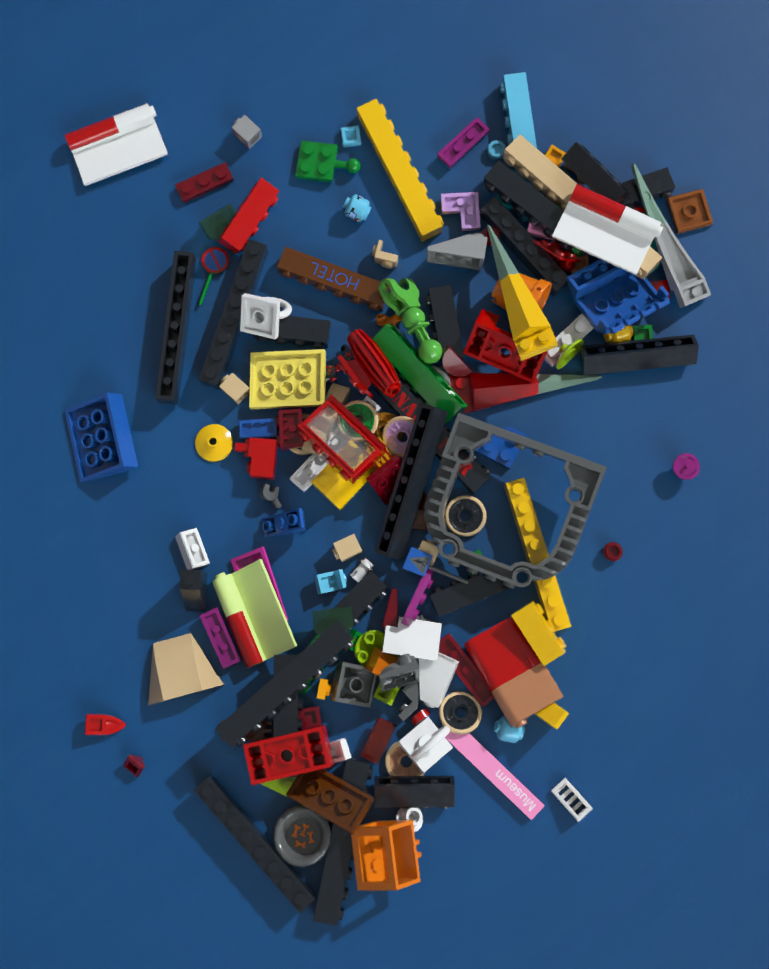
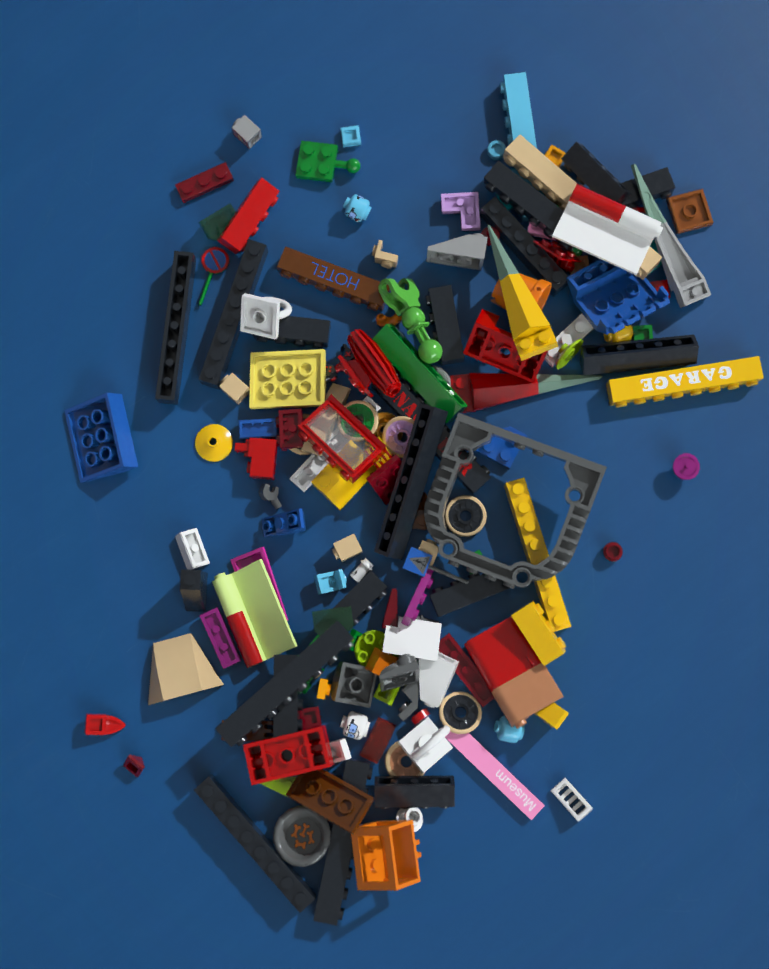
white door [65,103,168,186] -> none
yellow brick [357,98,444,242] -> none
magenta plate [437,117,490,169] -> none
dark red tile [442,345,472,377] -> none
none -> white head [340,711,370,740]
none -> yellow brick [606,356,764,408]

